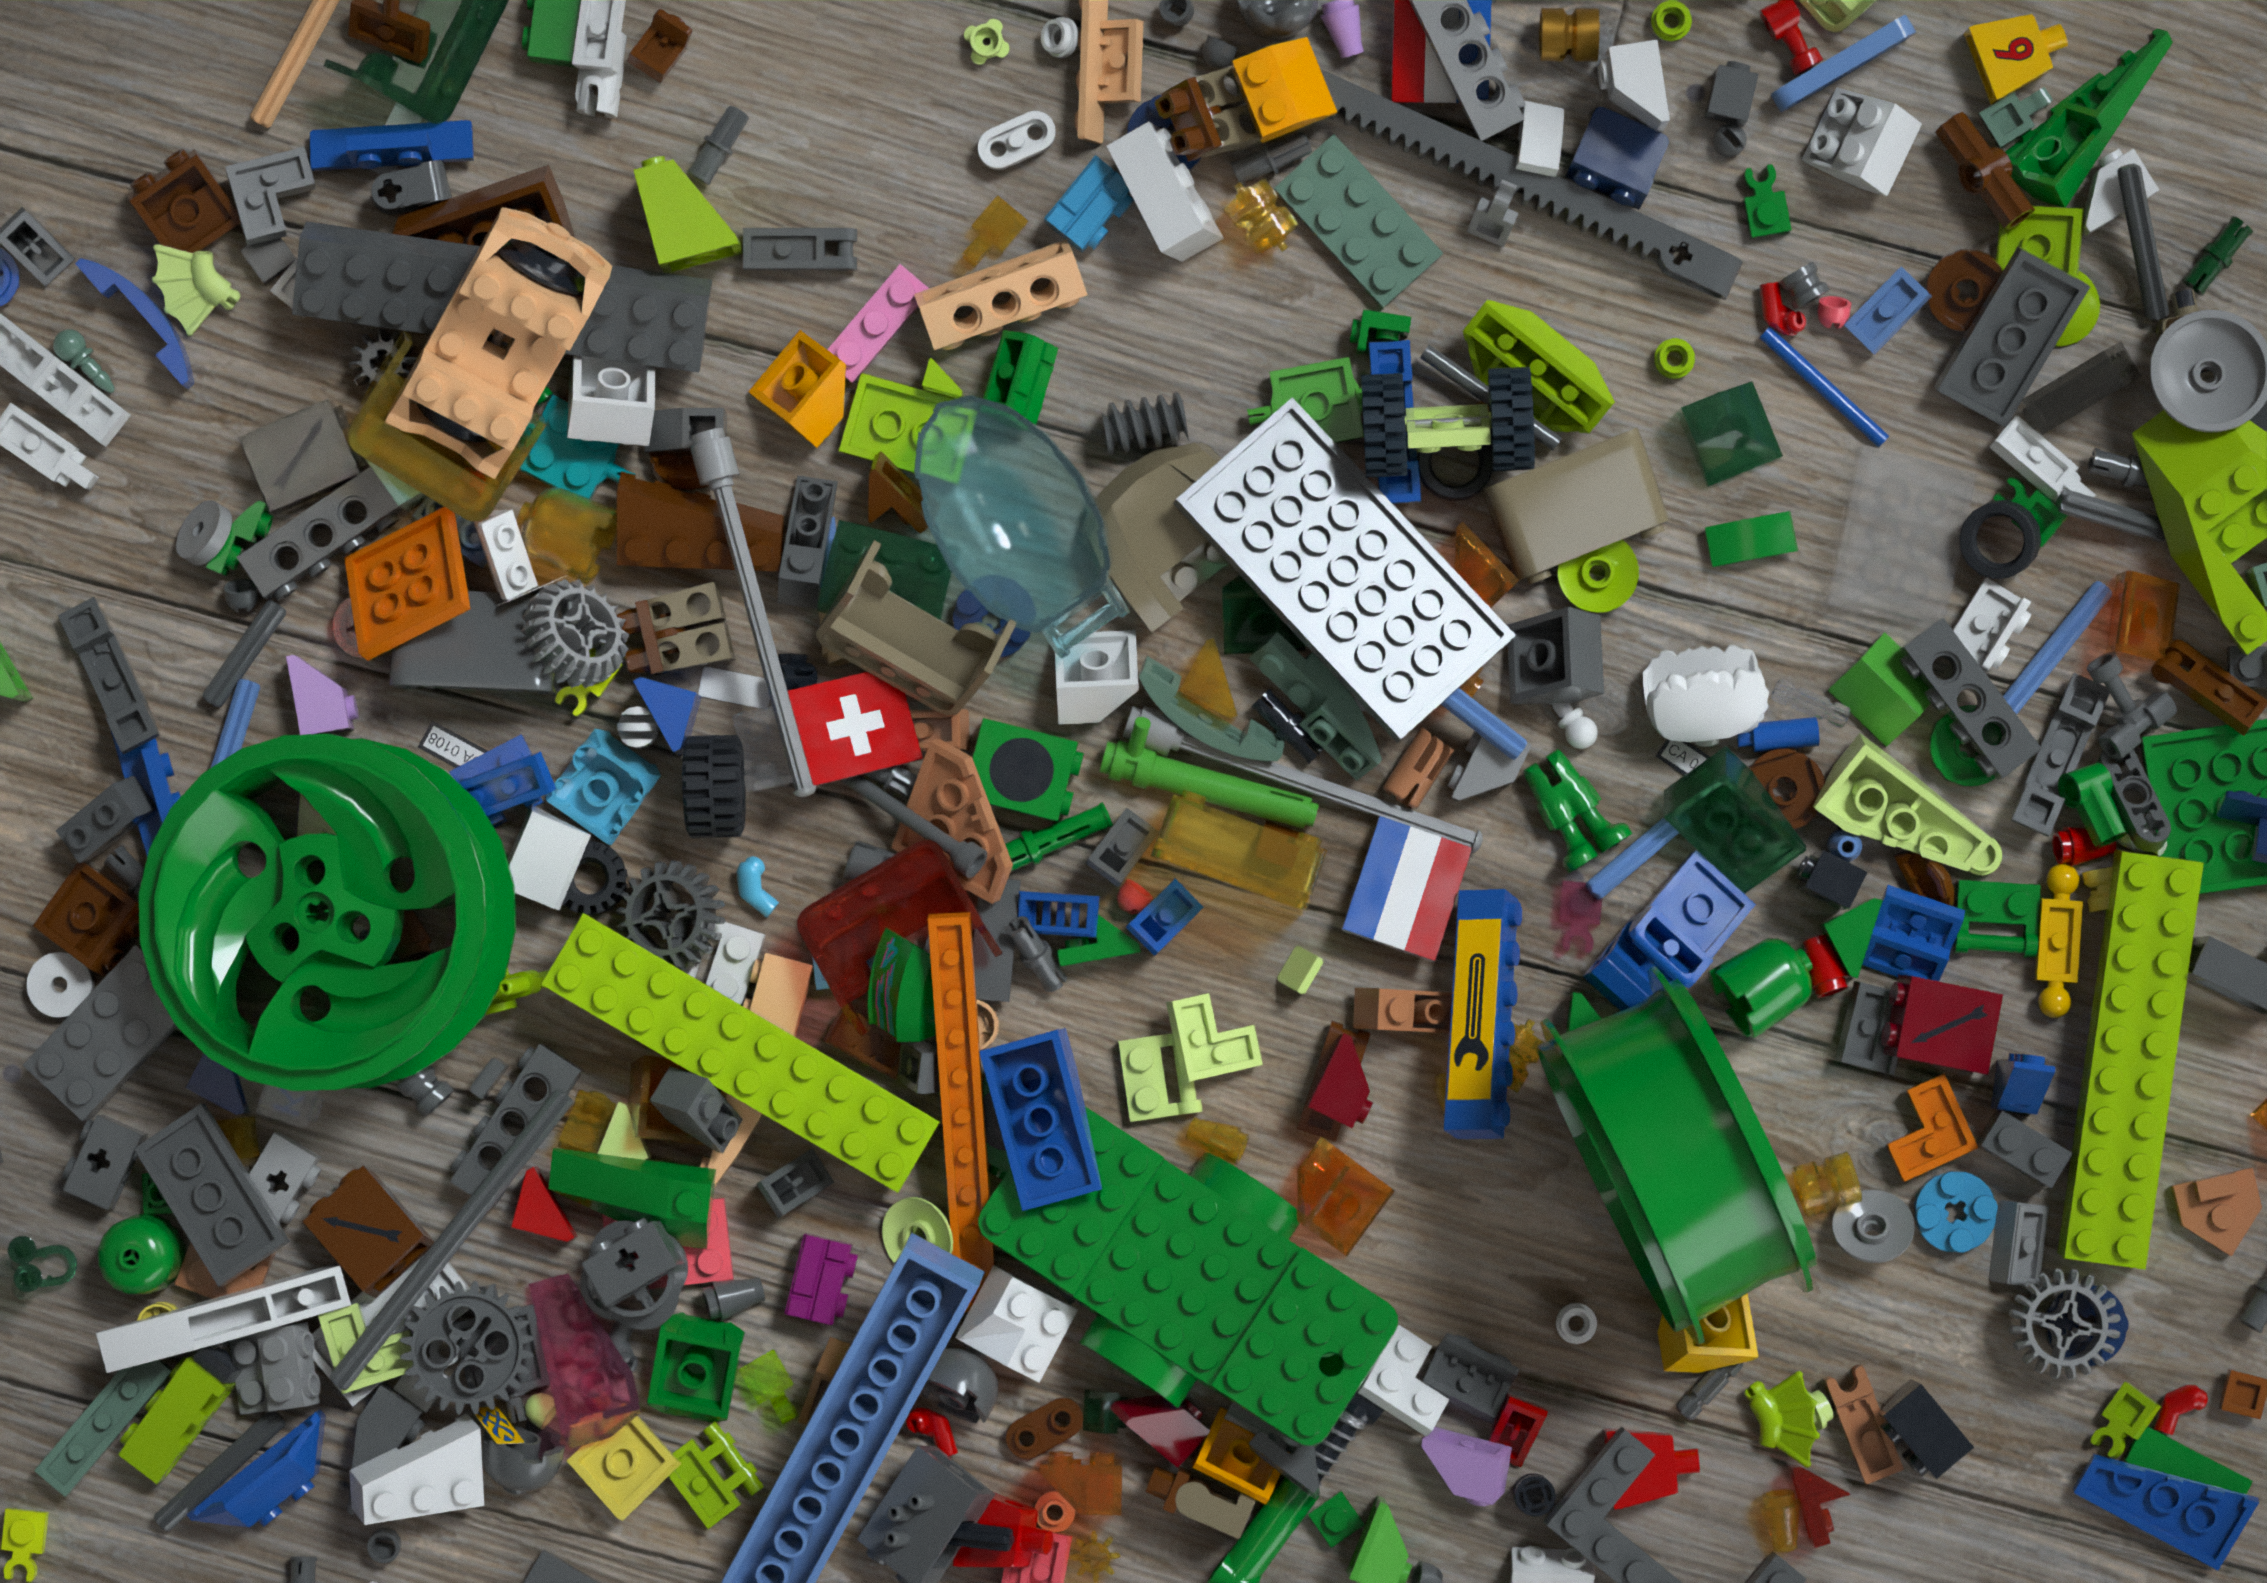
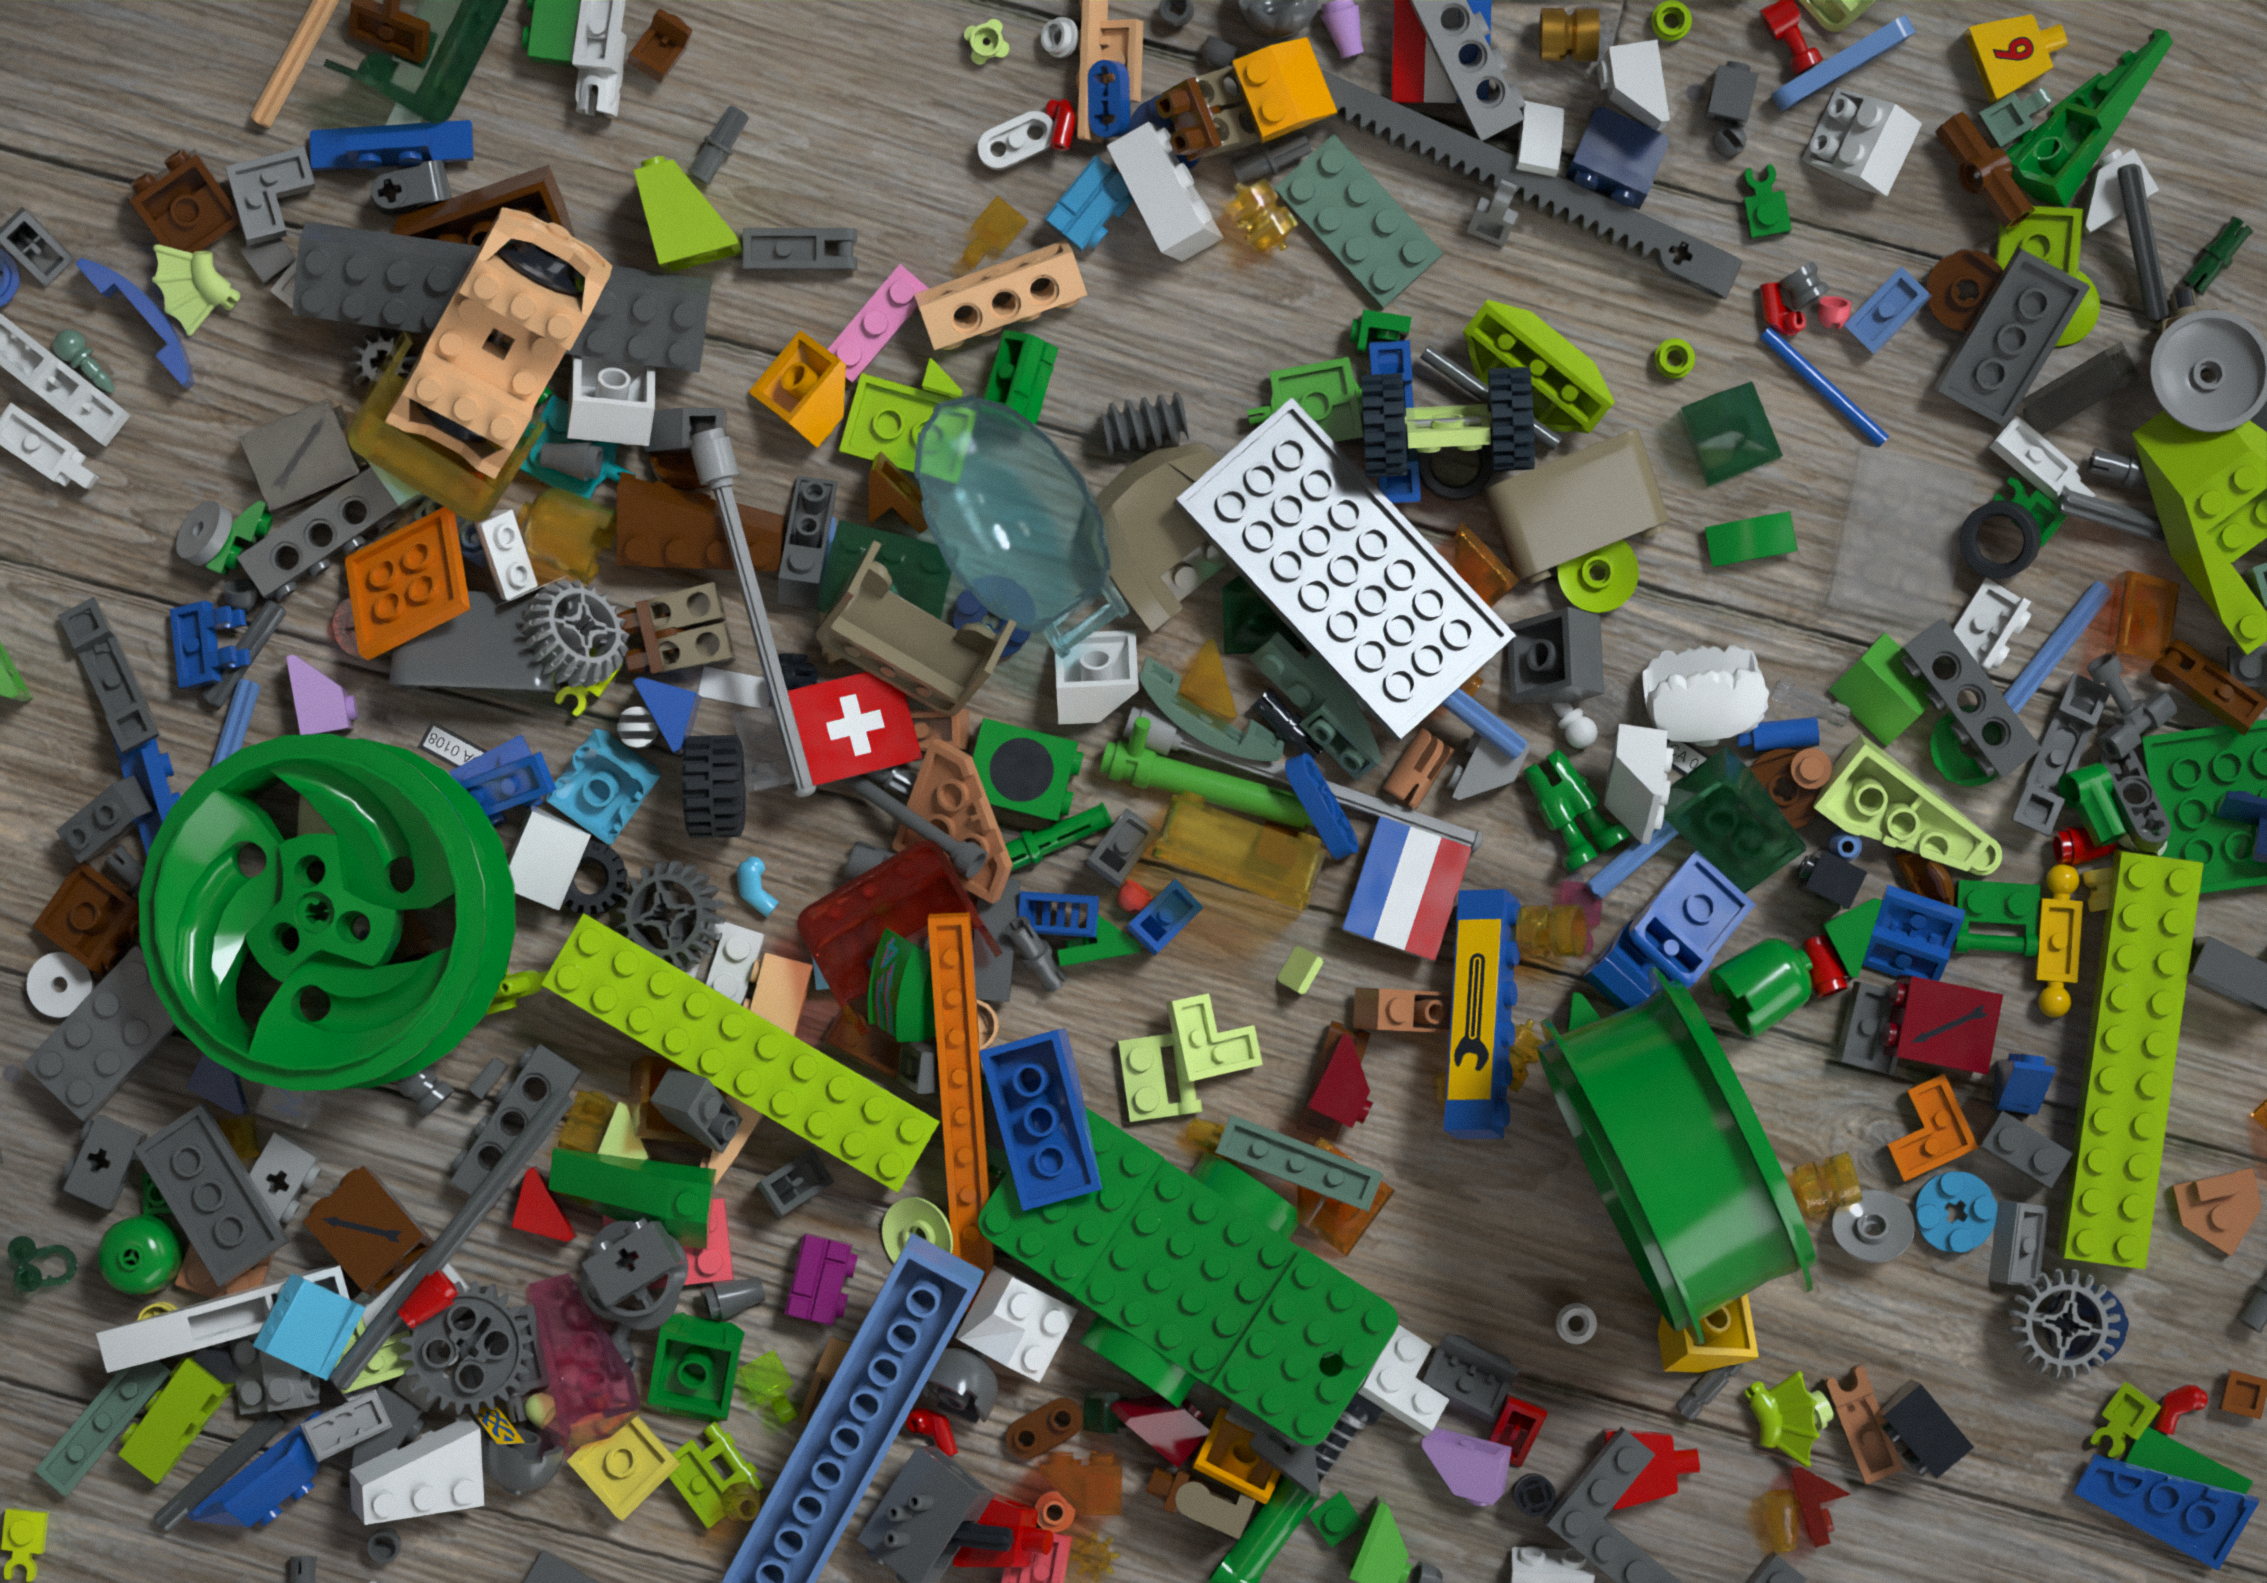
none -> blue plate [170,601,251,690]
none -> medium azure slope [253,1273,366,1380]
none -> light grey plate [299,1389,393,1462]
none -> red cone [397,1269,459,1329]
none -> dark grey cone [540,441,603,482]
none -> clear yellow cone [721,1482,761,1523]
none -> red arm [1045,98,1076,151]
none -> blue beam [1088,60,1130,138]
none -> sand green plate [1215,1114,1384,1213]
none -> blue beam [1285,753,1359,860]
none -> clear yellow wheel [1516,904,1587,958]
none -> white slope [1604,724,1674,845]
none -> nougat plate [1790,748,1832,789]

